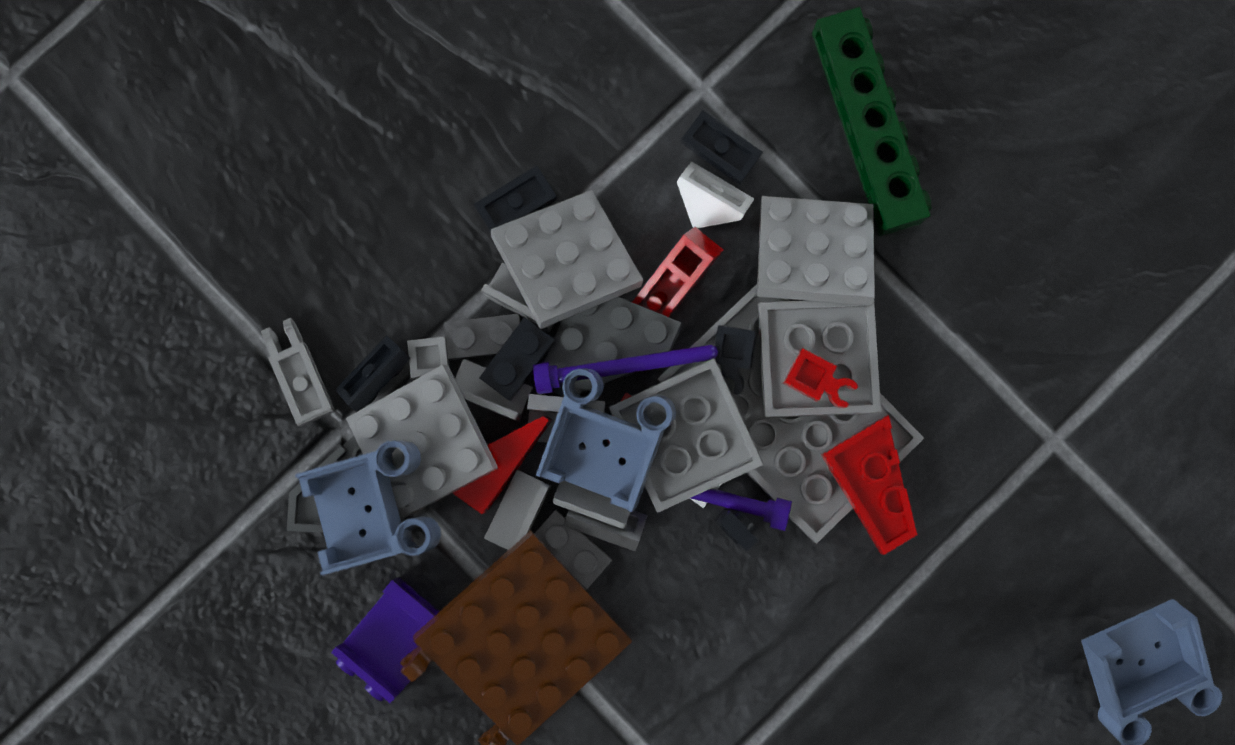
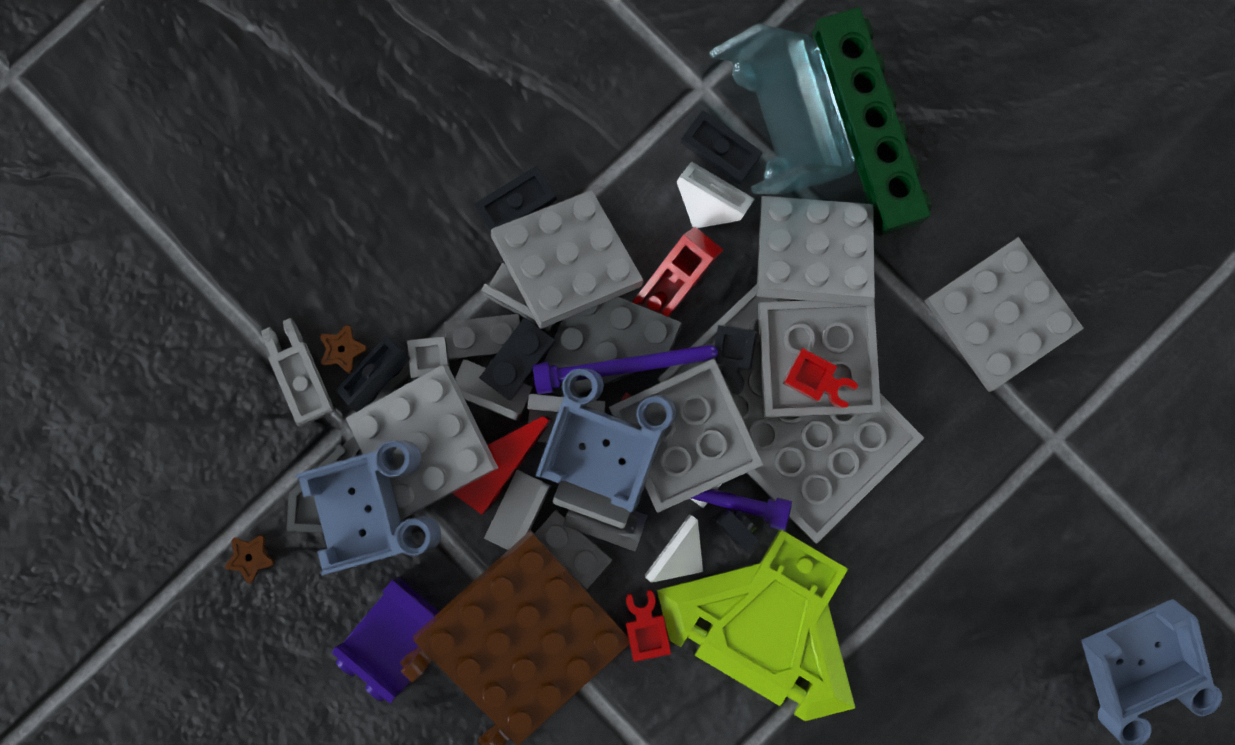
red wing [821,415,917,555] -> none
none -> reddish brown plate [225,535,275,584]
none -> reddish brown plate [320,325,368,373]
none -> red plate [626,589,671,662]
none -> white slope [645,515,703,582]
none -> lime plate [657,530,855,721]
none -> clear light blue windscreen [709,24,855,194]
none -> light grey plate [924,237,1084,392]

